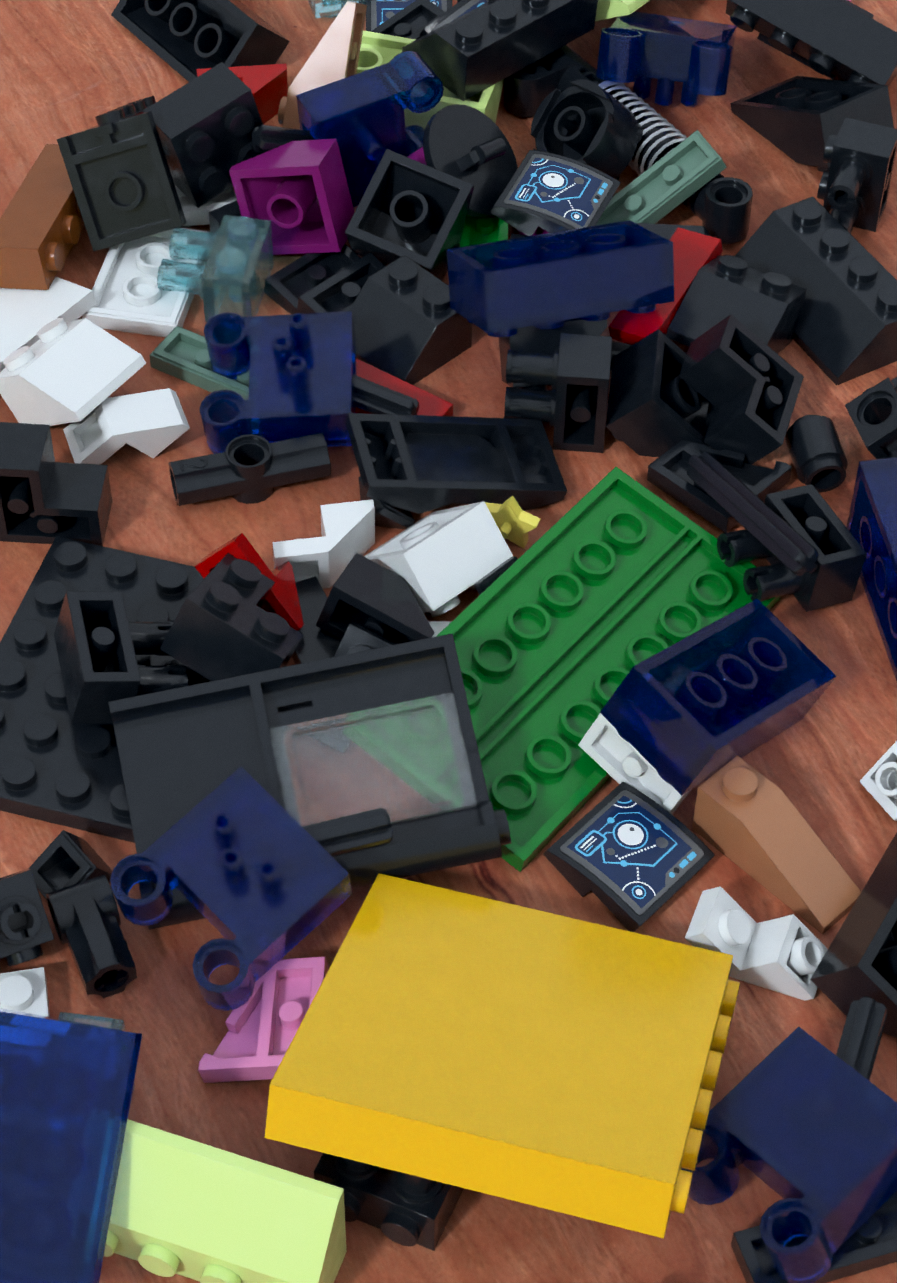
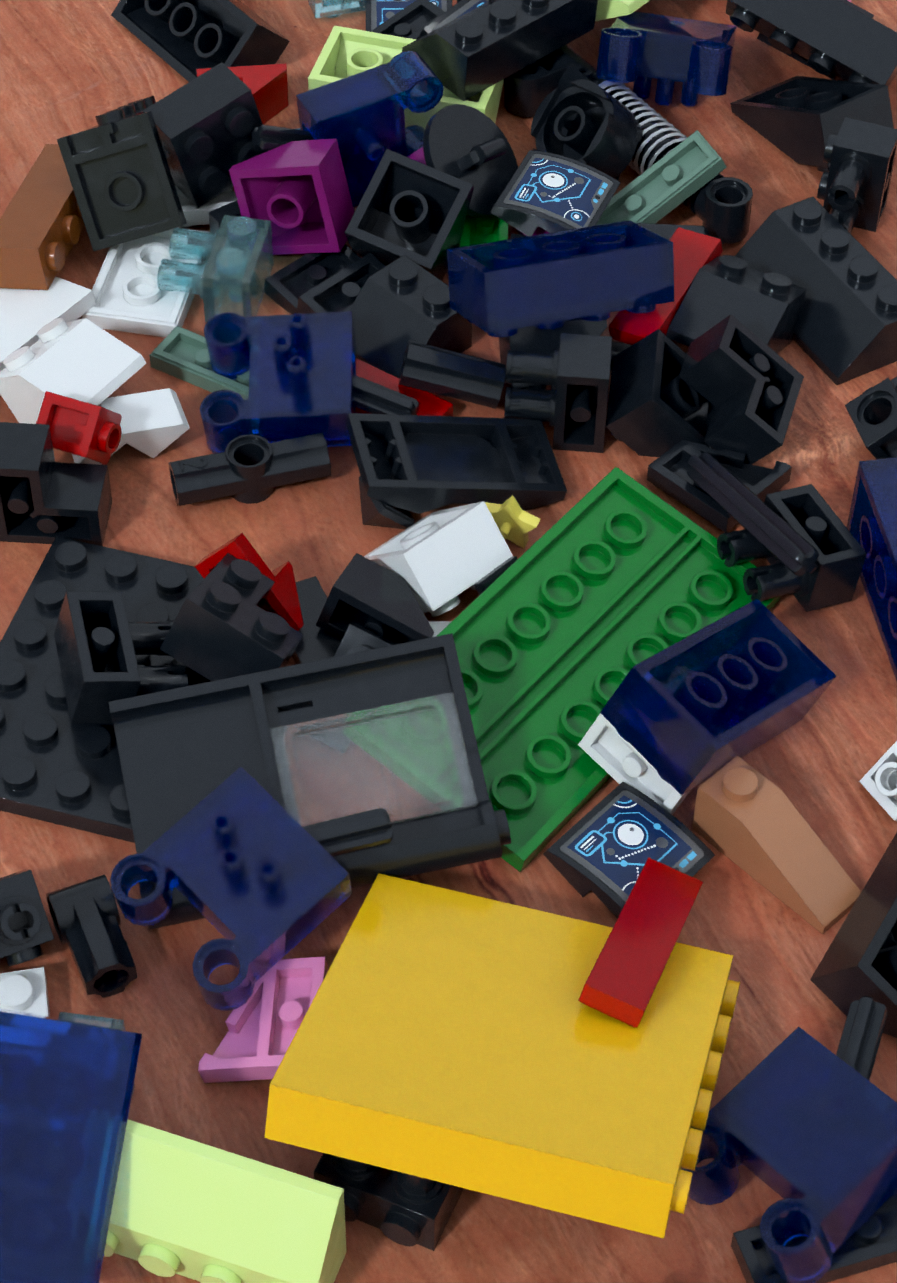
black slope [28,830,116,899] -> none
white slope [272,499,375,589] -> none
slope [278,1,367,133] -> none
white slope [685,886,828,1001] -> none
black brick [785,415,848,493] -> none
none -> red bracket [36,391,122,464]
none -> black axle [398,340,506,409]
none -> red tile [578,857,703,1028]

